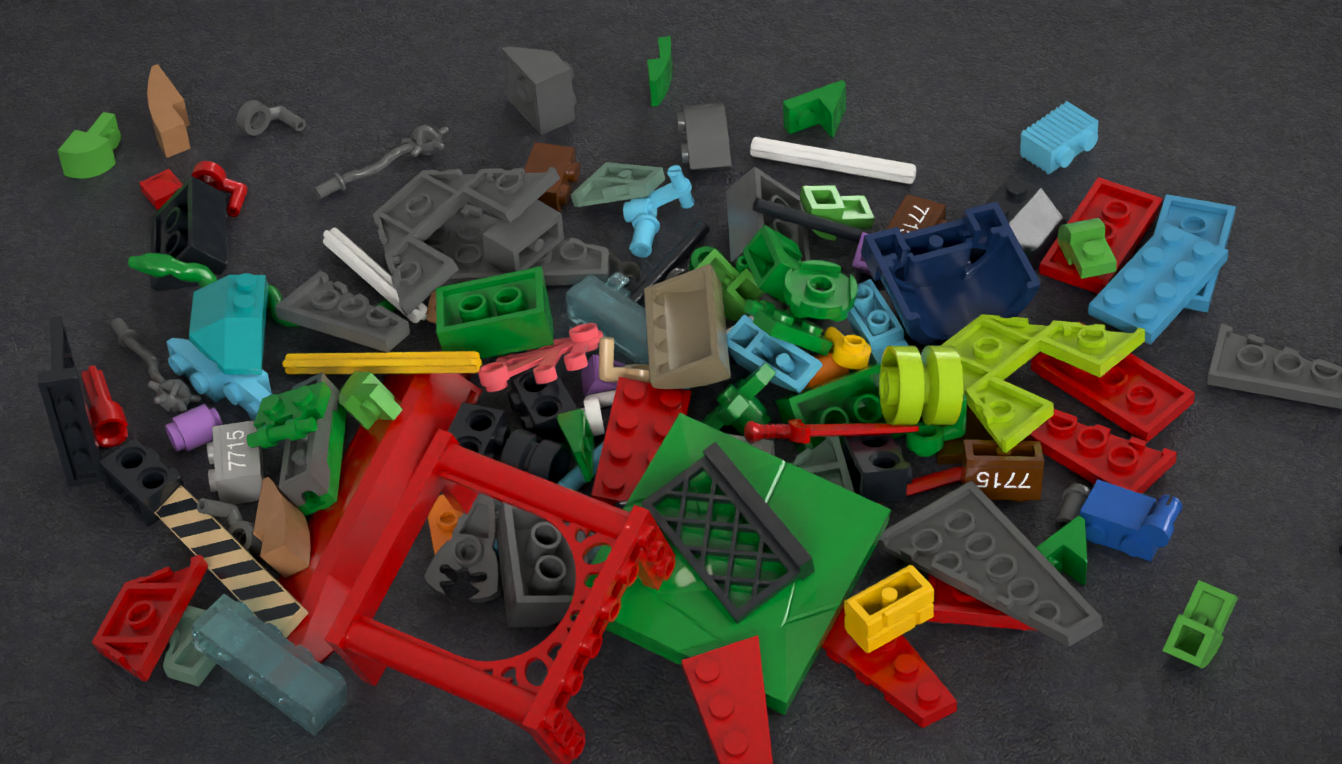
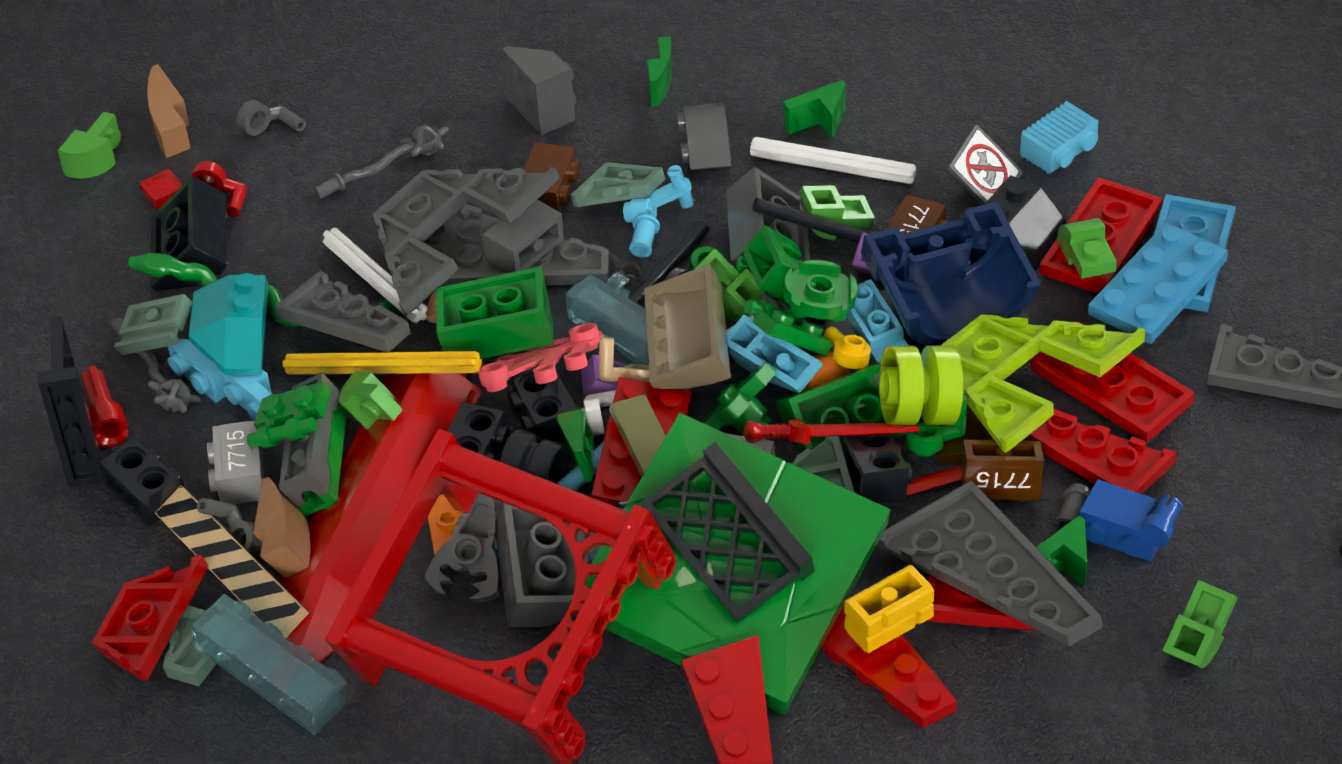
medium lavender brick [165,404,223,452] -> none
none -> sand green plate [114,294,192,355]
none -> olive tile [609,394,666,478]
none -> piece [946,124,1023,205]

